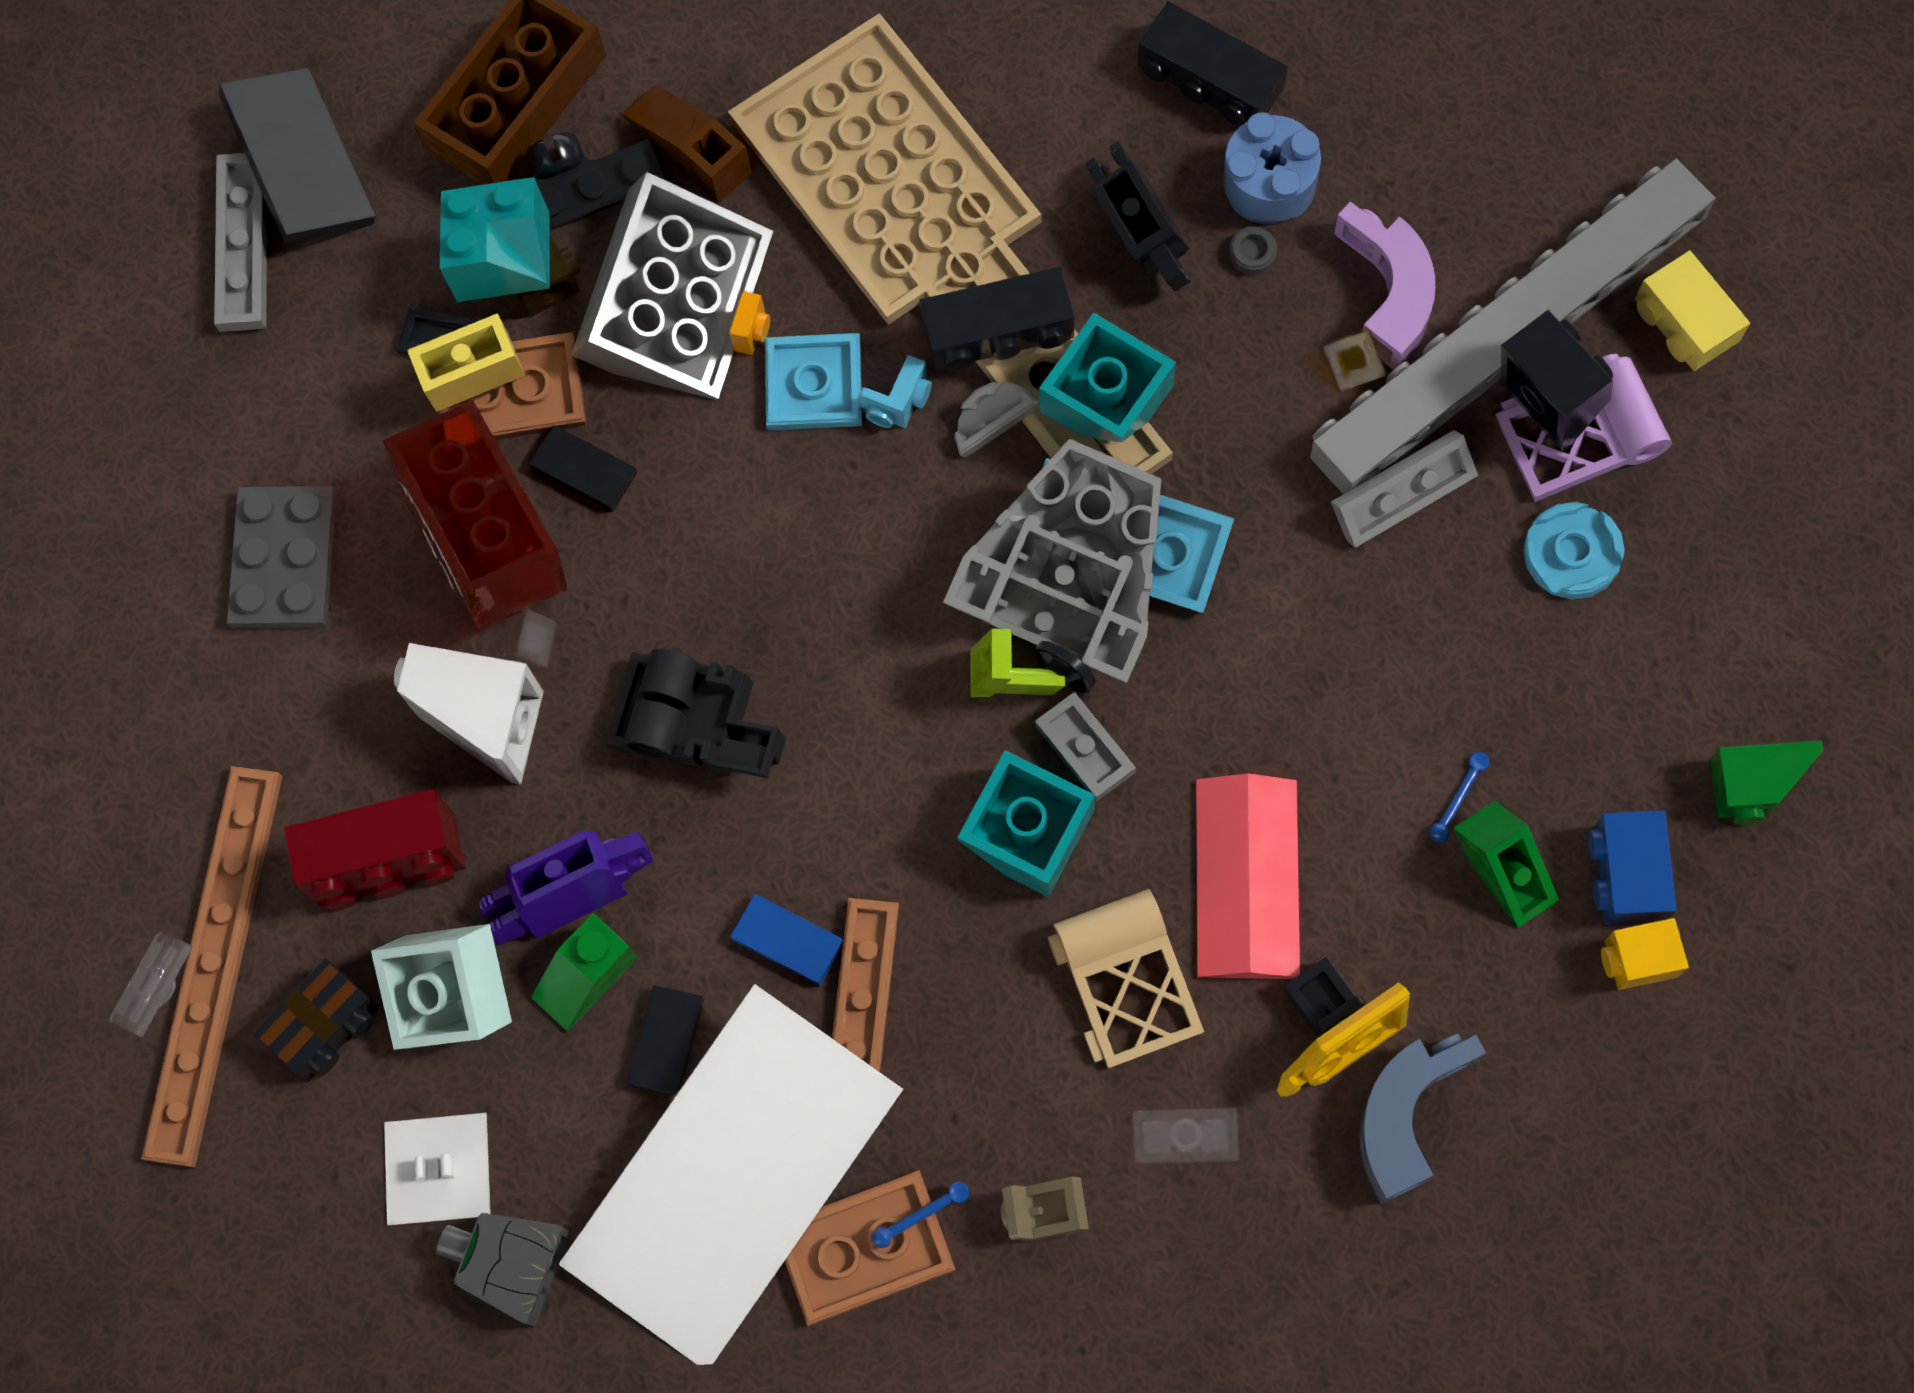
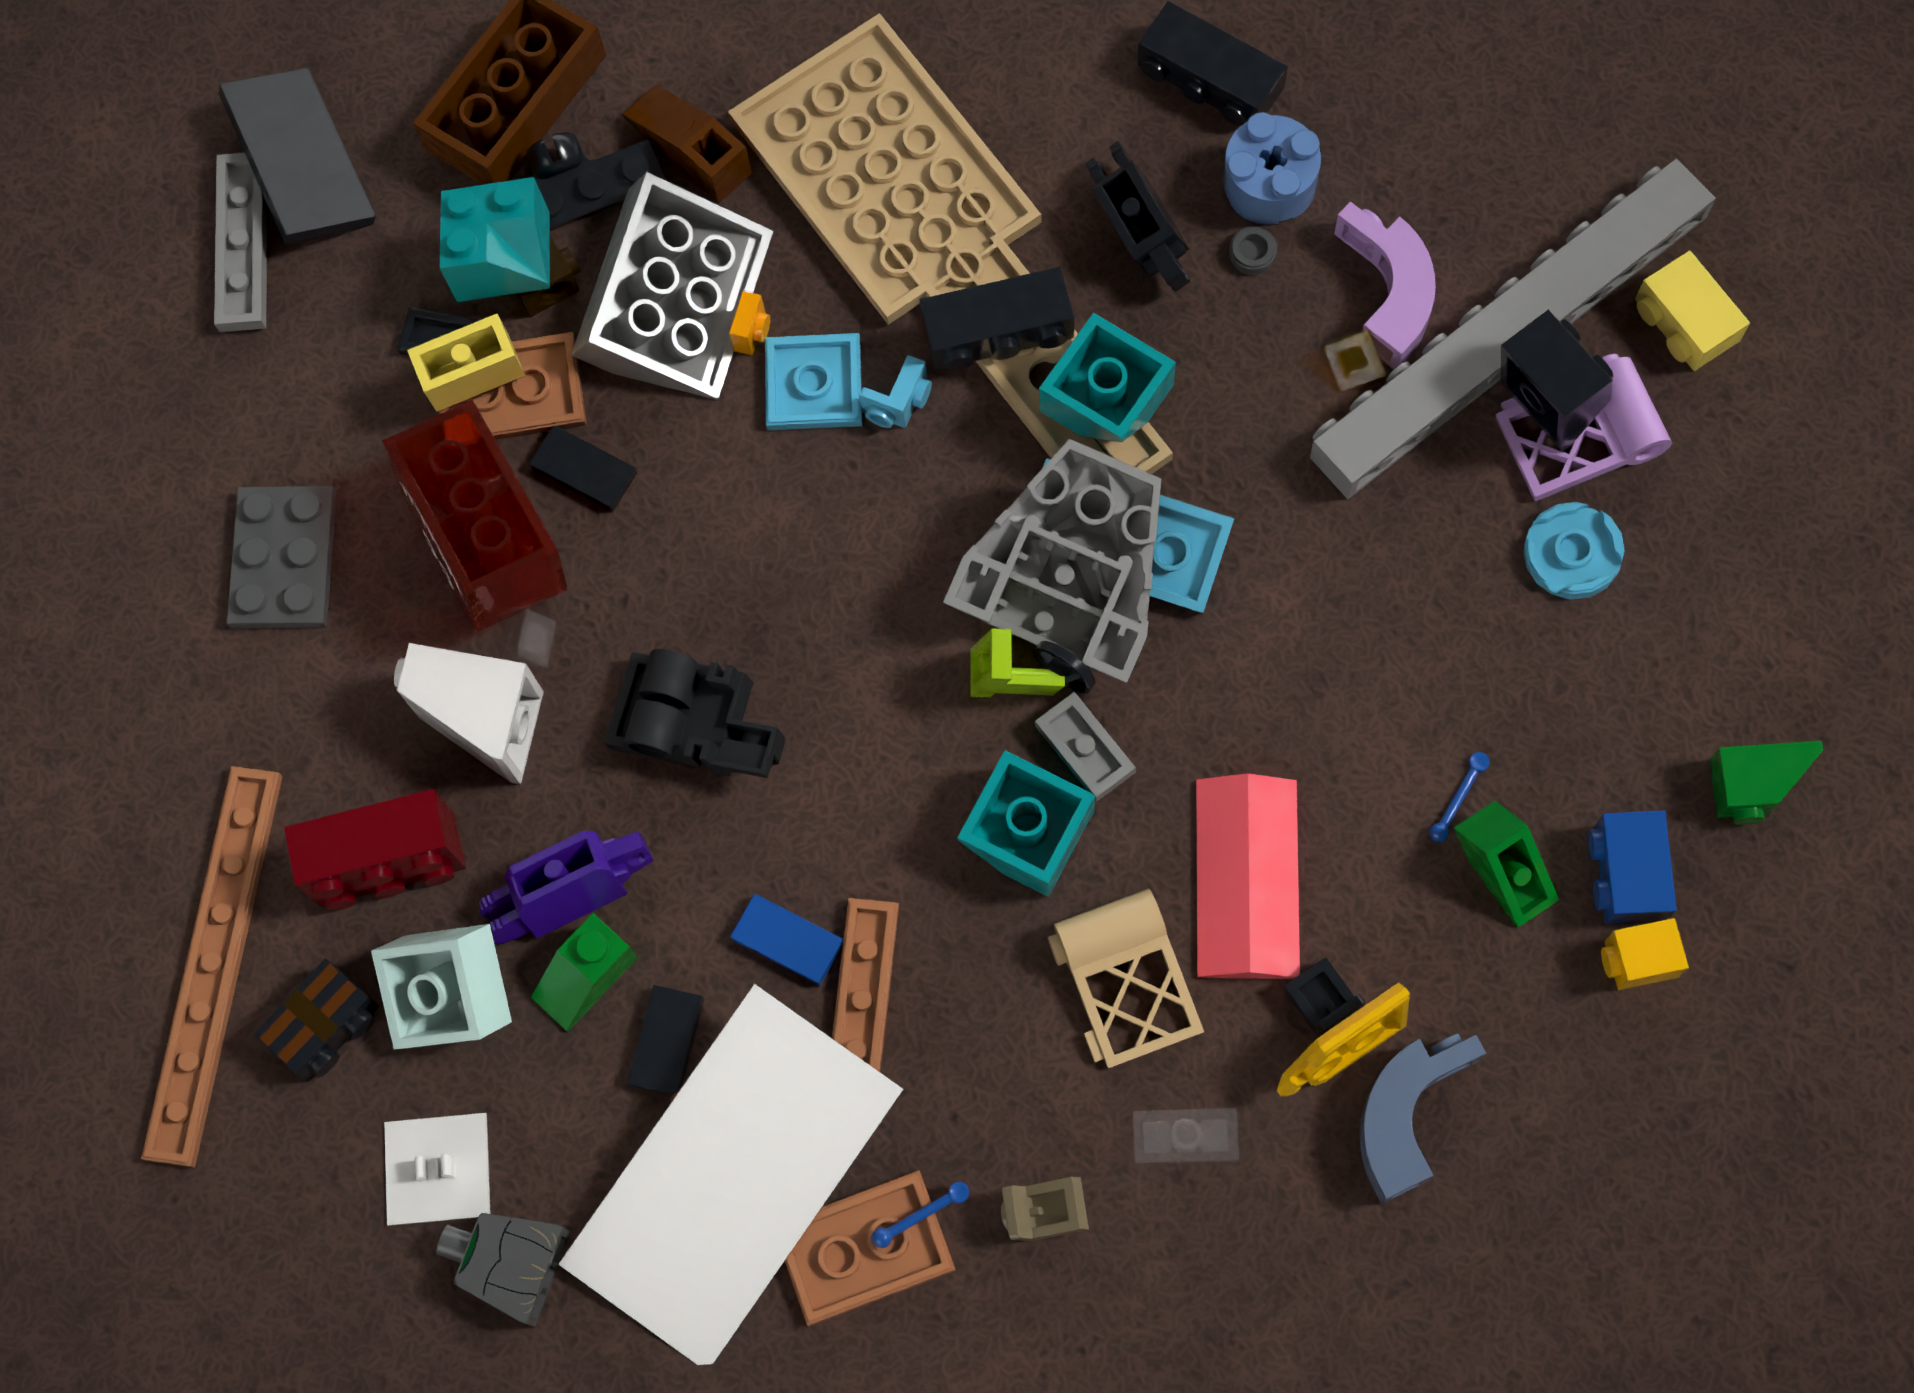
clear plate [109,932,193,1037] -> none
light grey tile [954,382,1040,457] -> none
light grey plate [1331,430,1478,548] -> none

